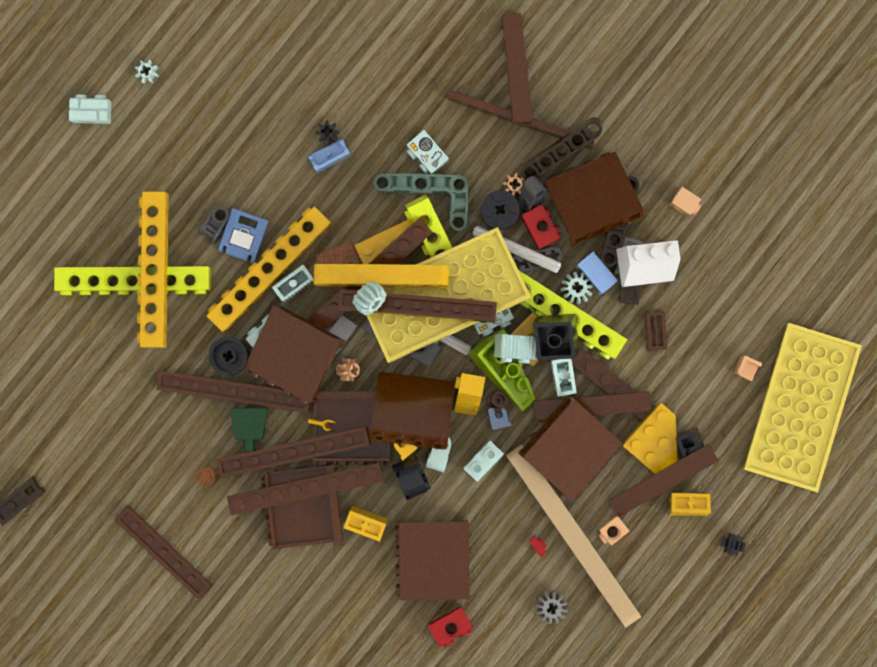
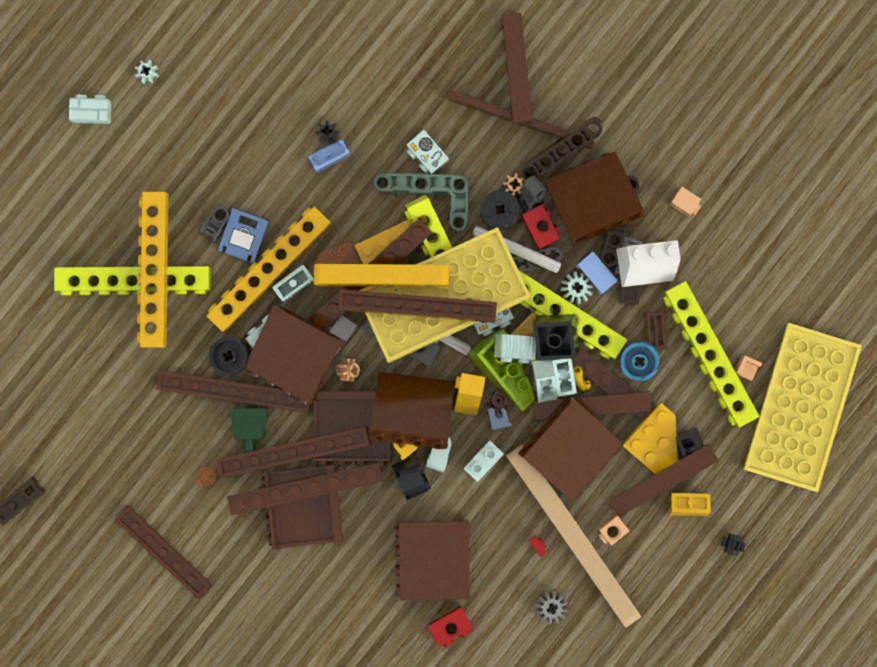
yellow hand [308,418,336,431] -> none
yellow hinge [344,505,388,542] -> none
light aqua gear [352,281,387,315] -> none
none -> light aqua brick [532,360,557,403]
none -> yellow arm [573,366,591,392]
none -> dark azure brick [620,341,660,381]
none -> neon yellow brick [663,281,760,428]

